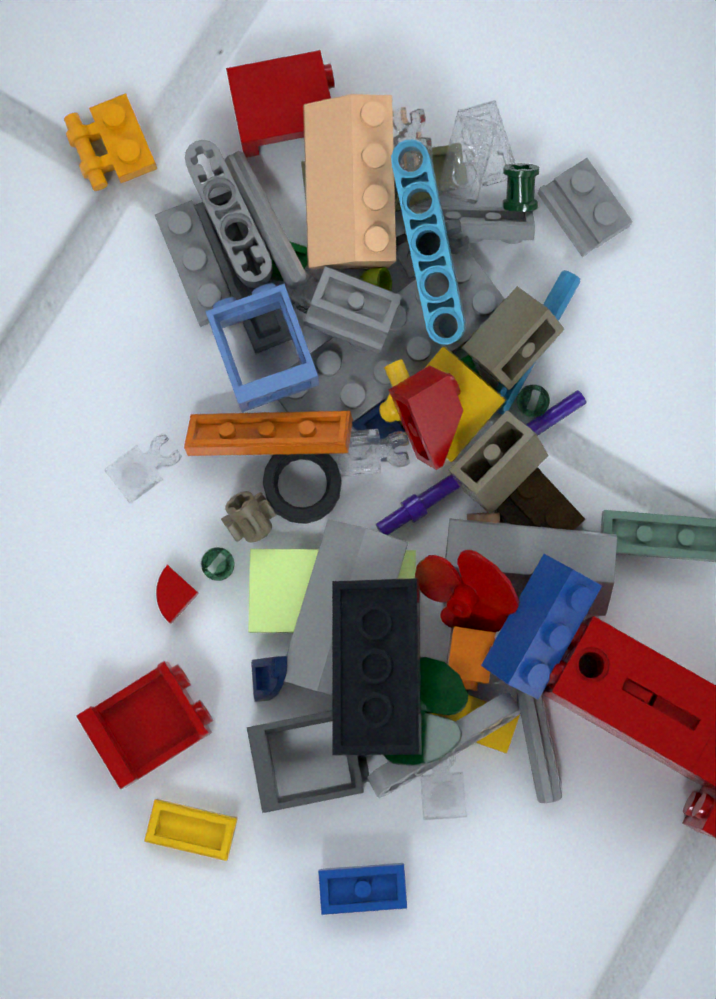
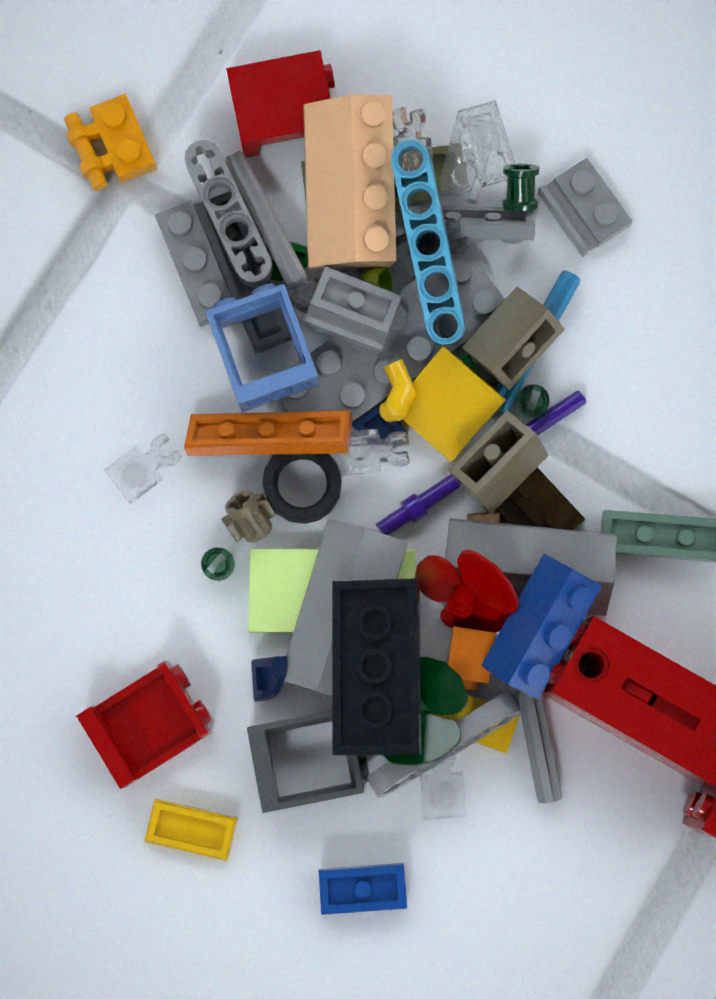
red tile [156,565,199,624] -> none
red slope [388,365,464,470] -> none

